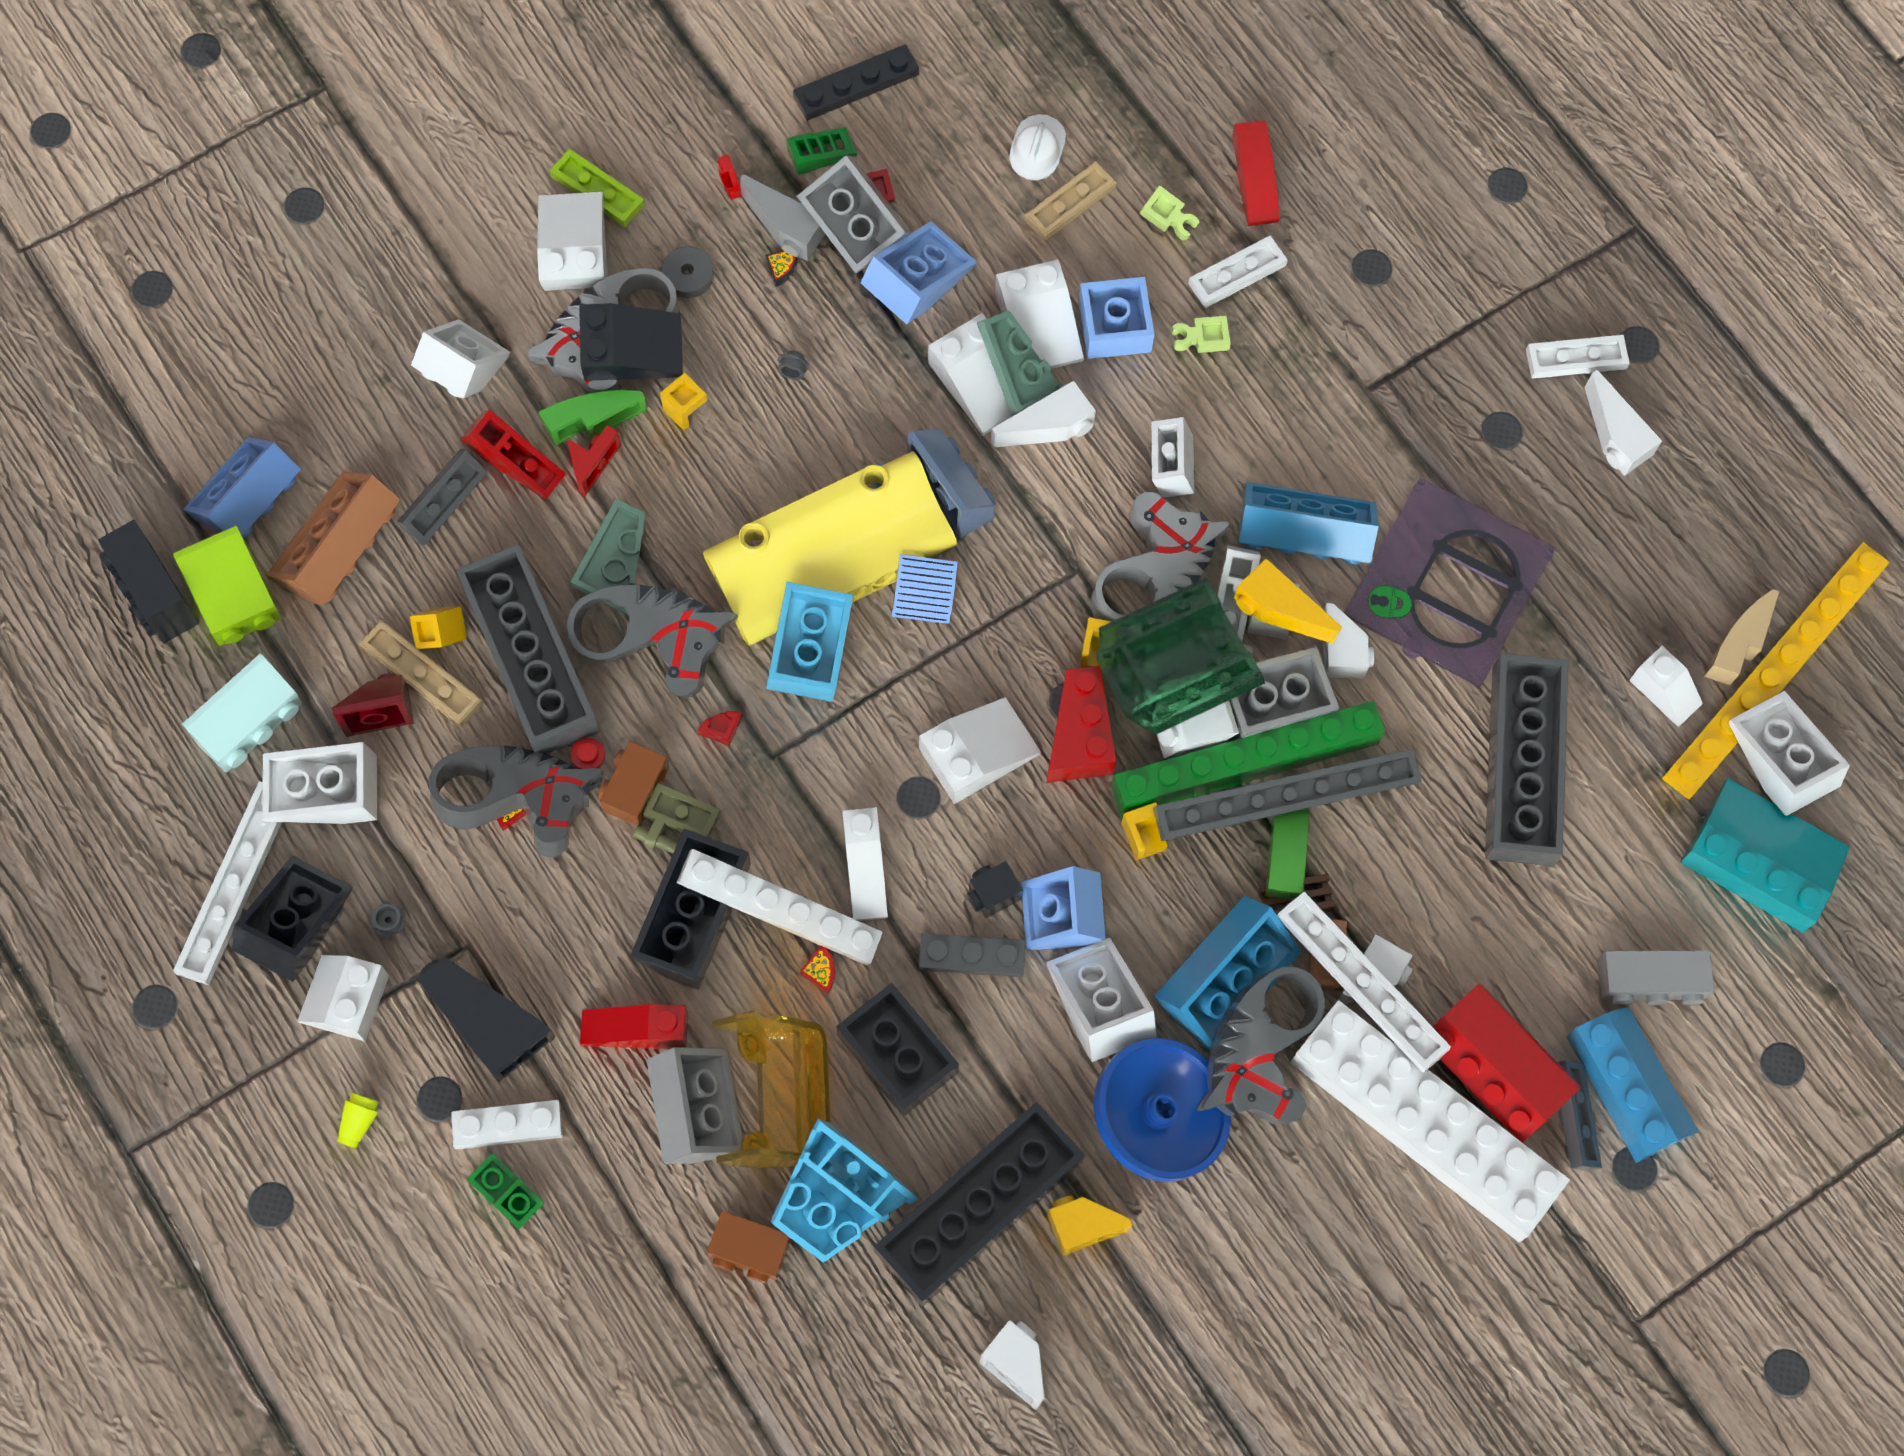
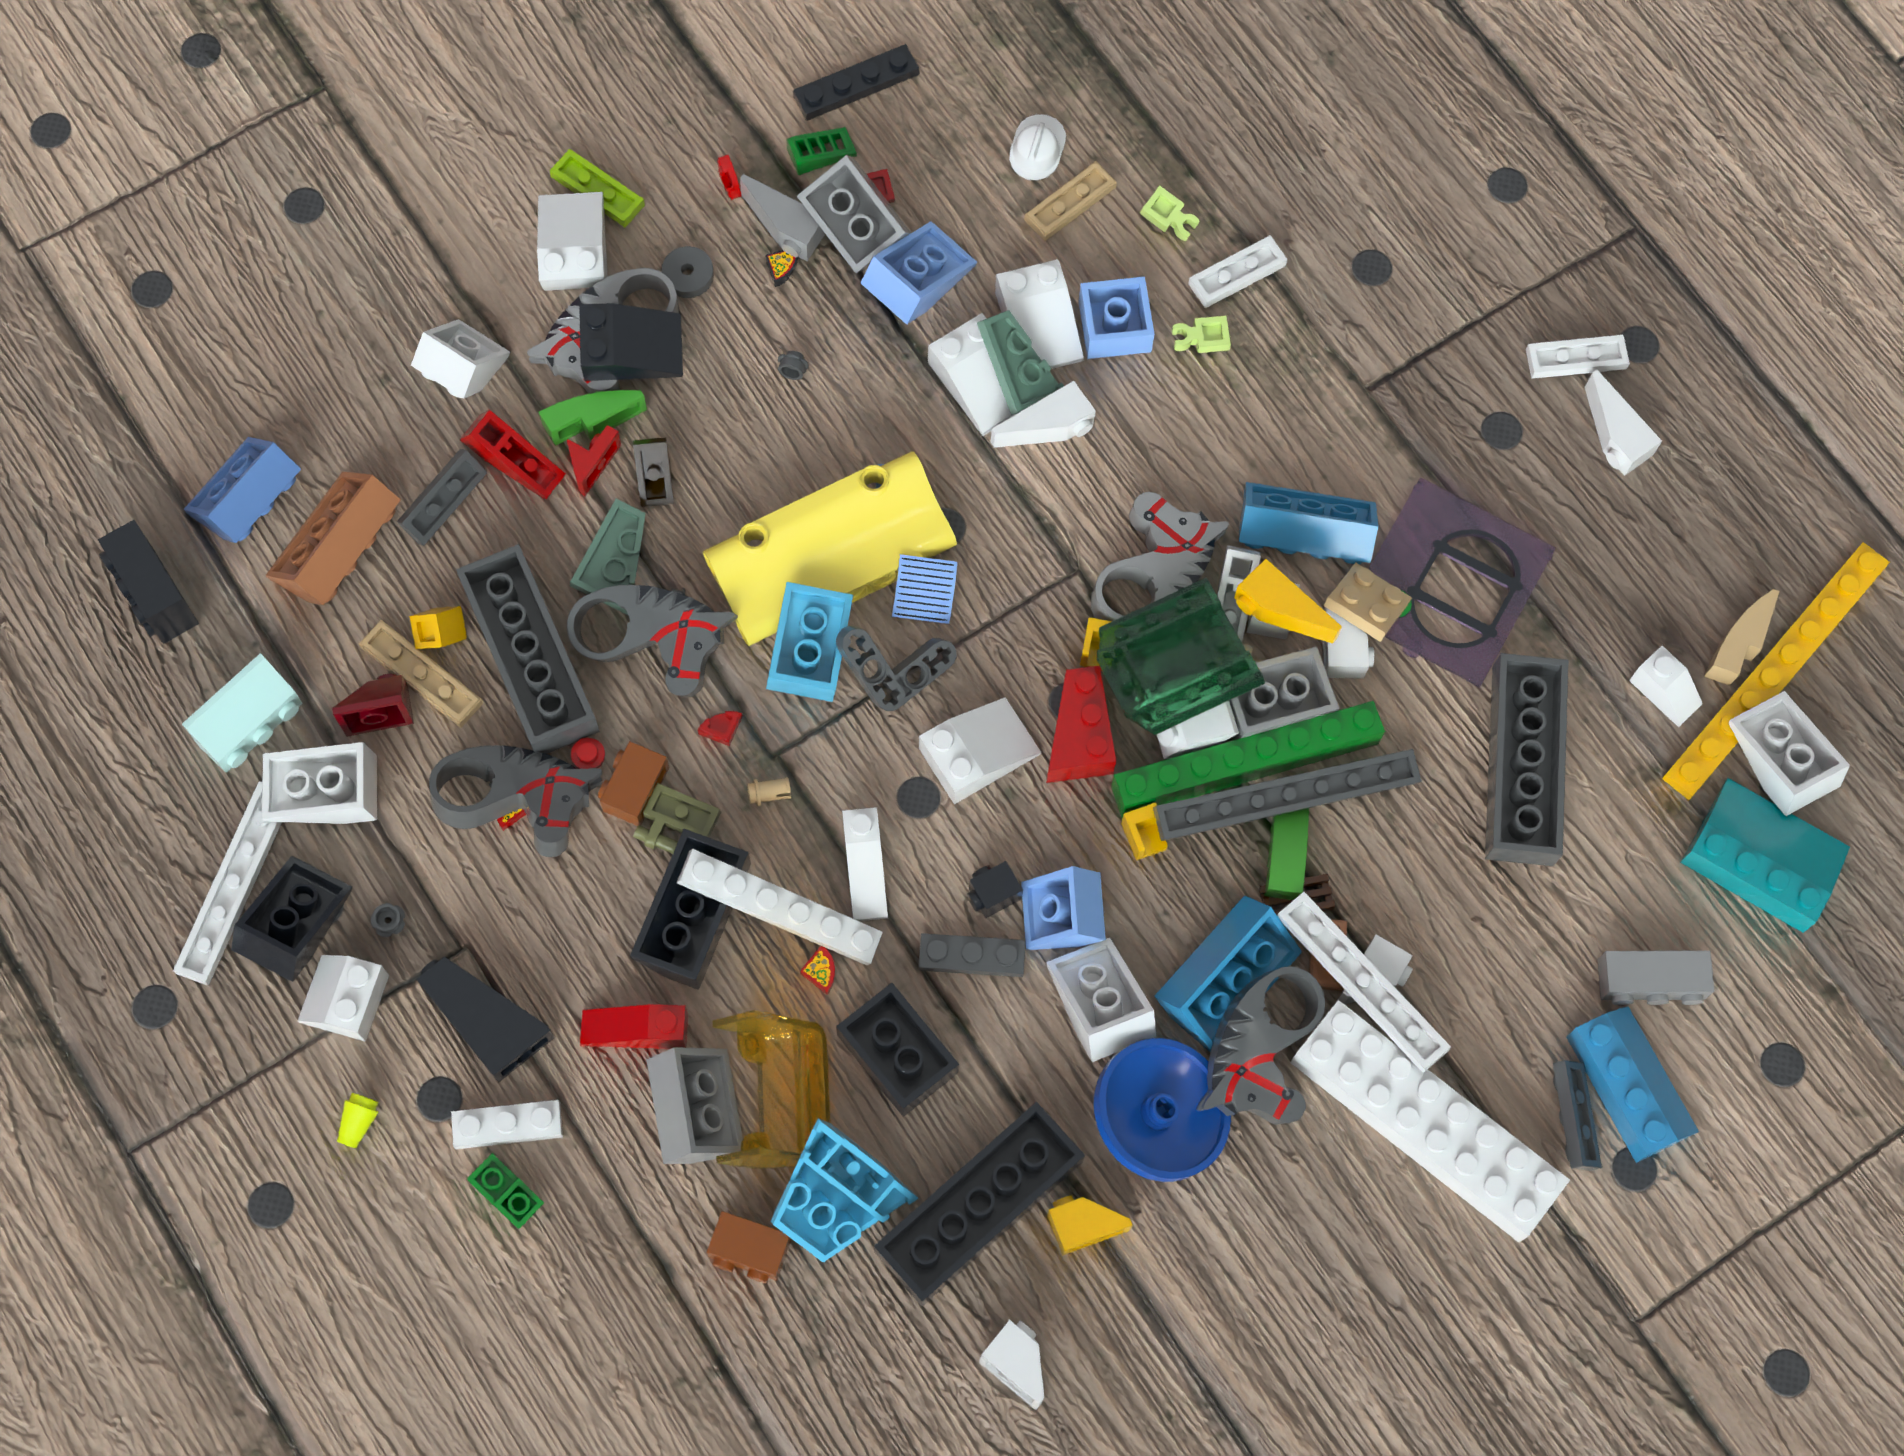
lime slope [173,526,282,646] -> none
yellow panel [660,373,707,431] -> none
sand blue slope [907,429,996,538] -> none
white brick [1151,417,1194,498] -> none
red slope [1232,120,1280,226] -> none
red slope [1432,983,1581,1143] -> none
none -> slope [633,437,674,507]
none -> tan pin [747,777,791,806]
none -> dark grey beam [836,626,957,711]
none -> tan plate [1324,562,1412,642]

